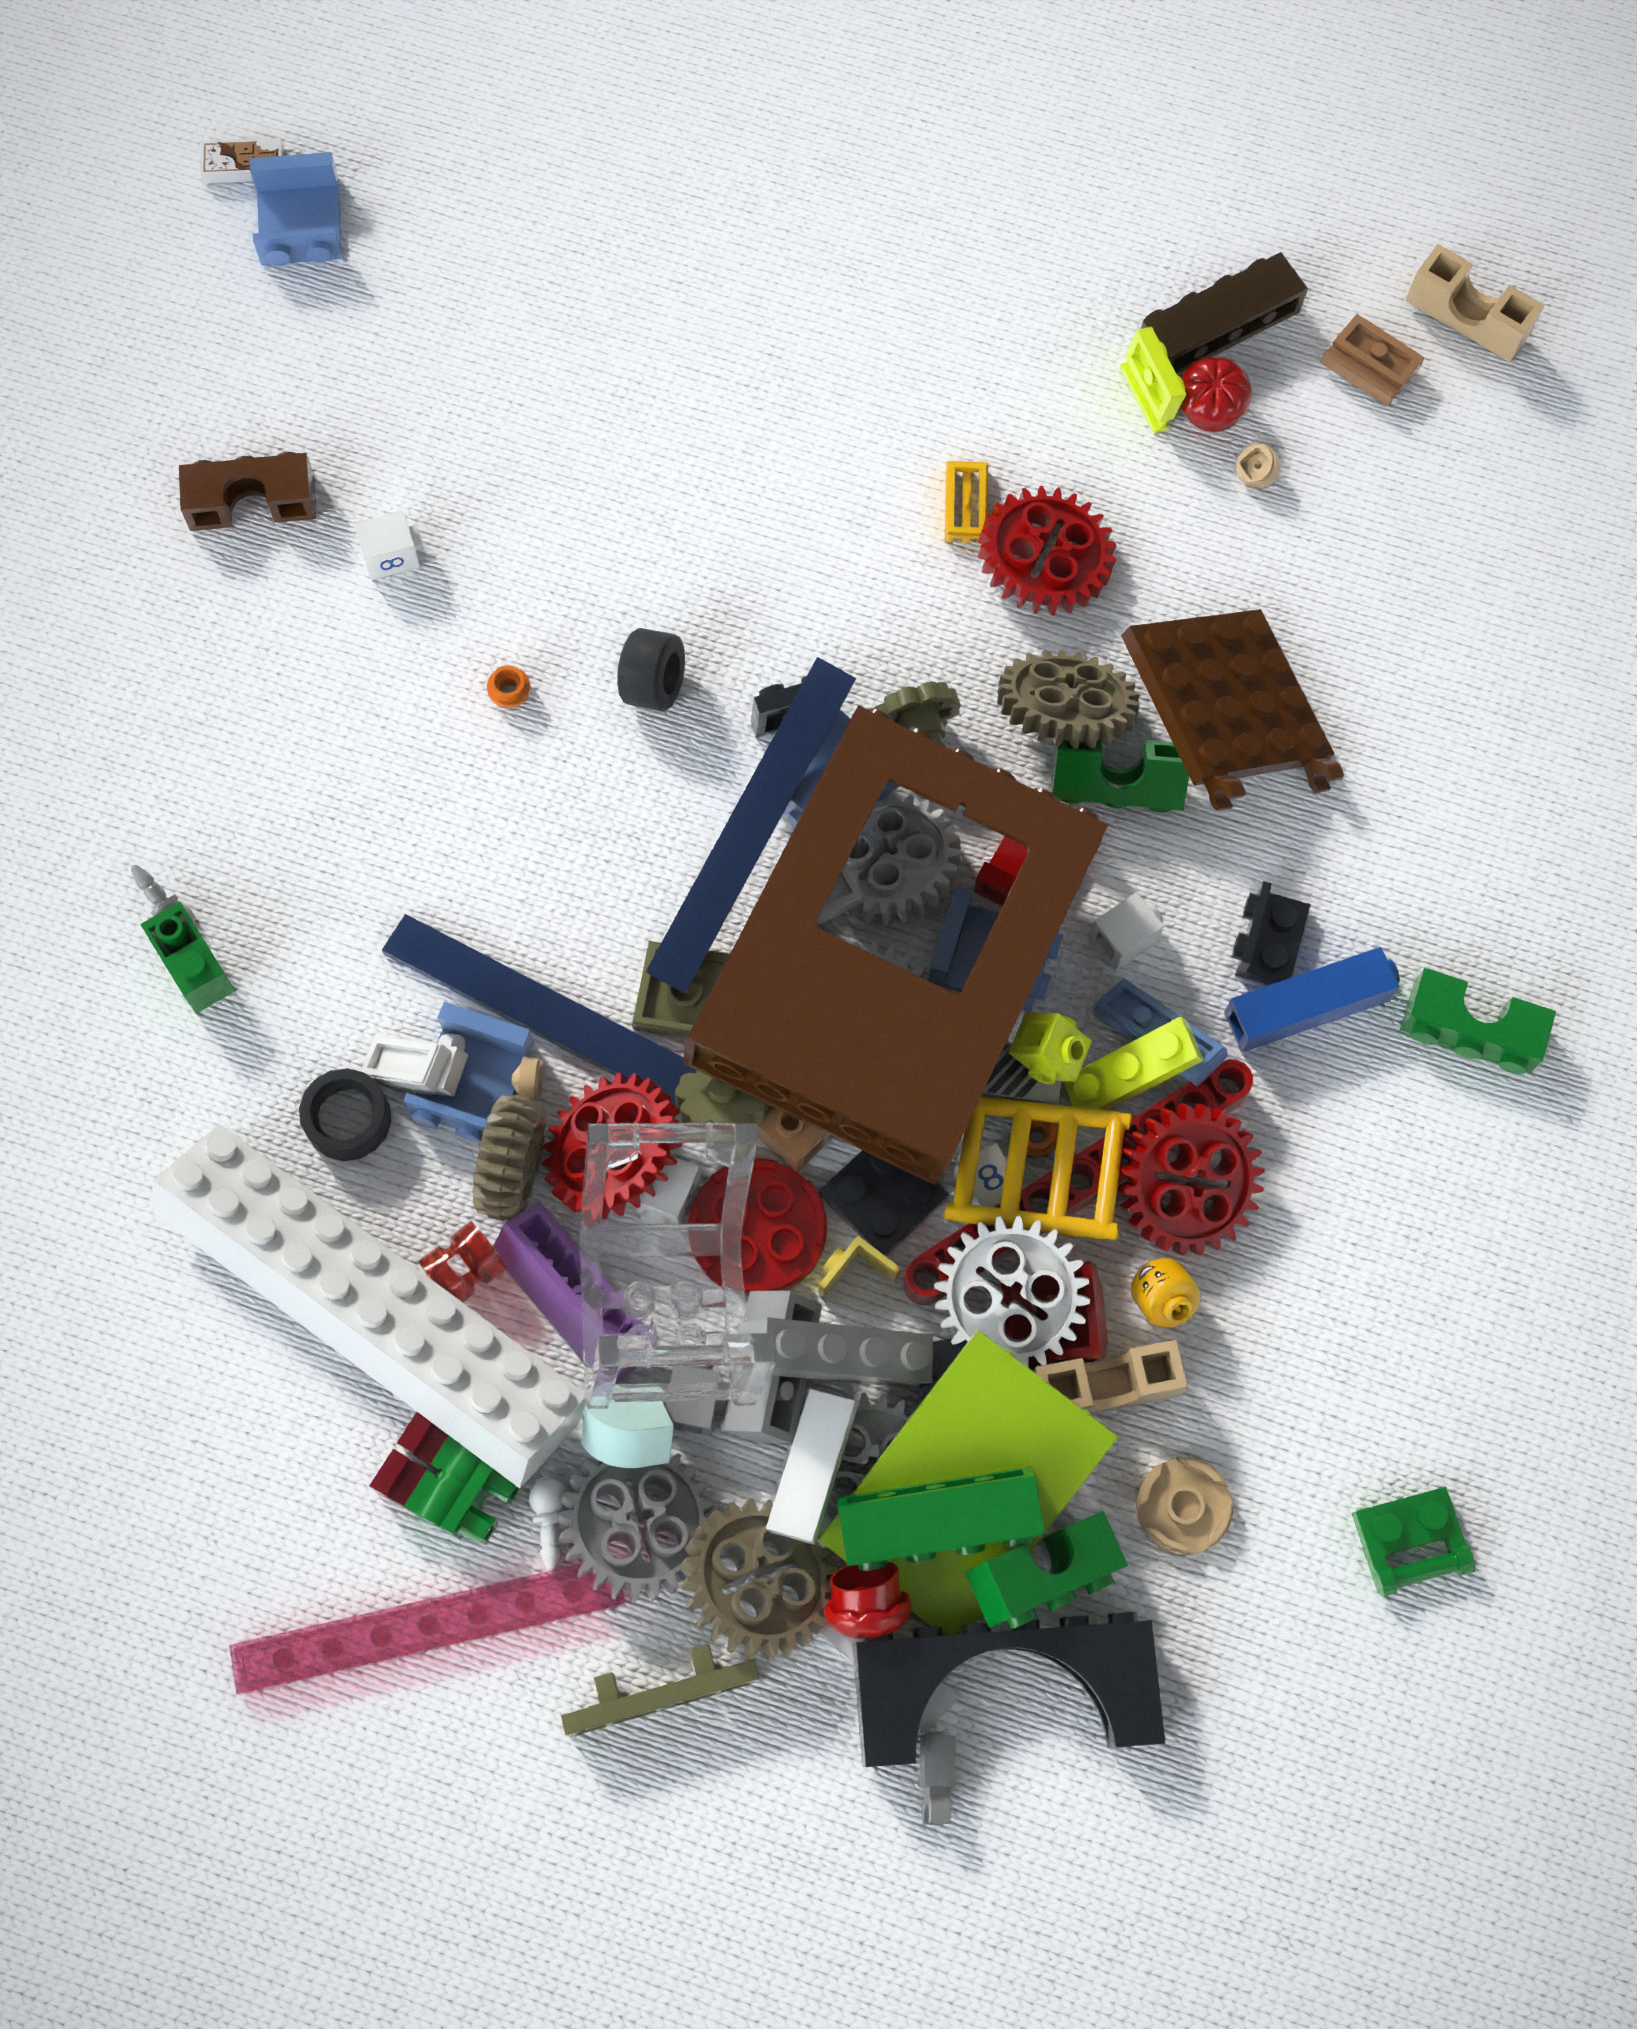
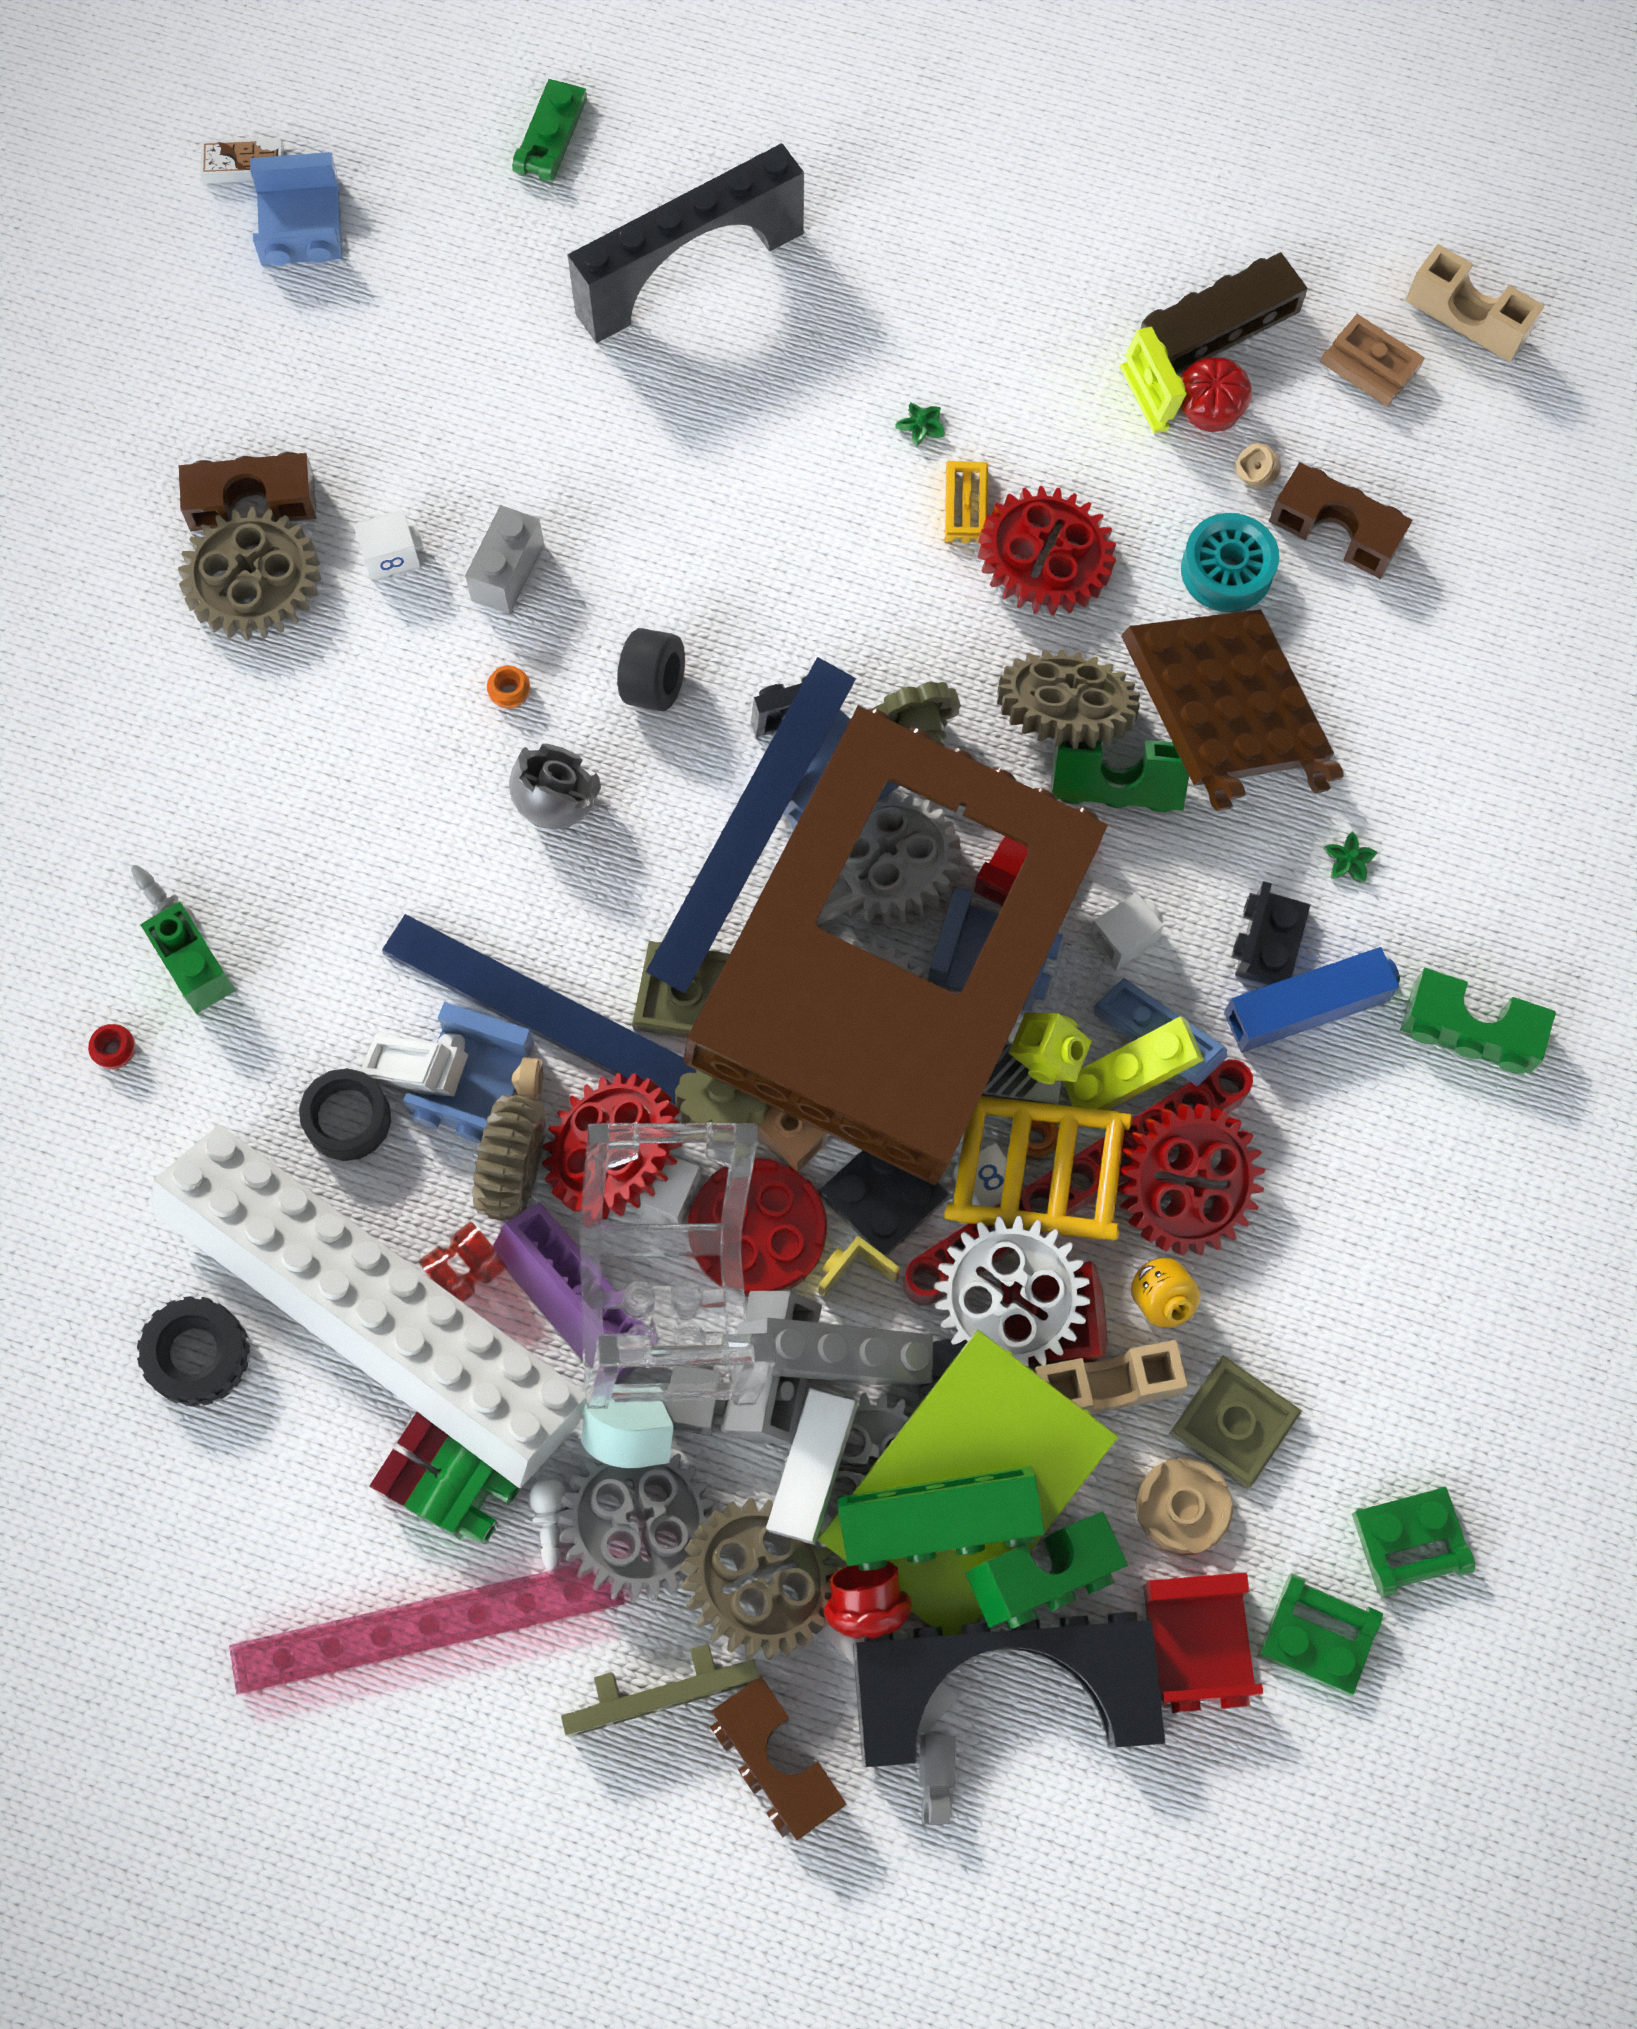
none -> red plate [88,1024,136,1069]
none -> black tyre [137,1296,250,1407]
none -> dark tan gear [178,507,321,641]
none -> light grey brick [465,505,544,614]
none -> flat silver cylinder [509,743,601,829]
none -> green plate [512,78,587,182]
none -> black arch [567,143,804,343]
none -> reddish brown arch [709,1676,847,1841]
none -> green plant [895,402,945,447]
none -> red panel [1143,1572,1263,1713]
none -> olive tile [1169,1355,1302,1490]
none -> teal wheel [1181,513,1280,612]
none -> green plate [1258,1573,1383,1696]
none -> reddish brown arch [1268,462,1413,579]
none -> green plant [1324,831,1378,883]

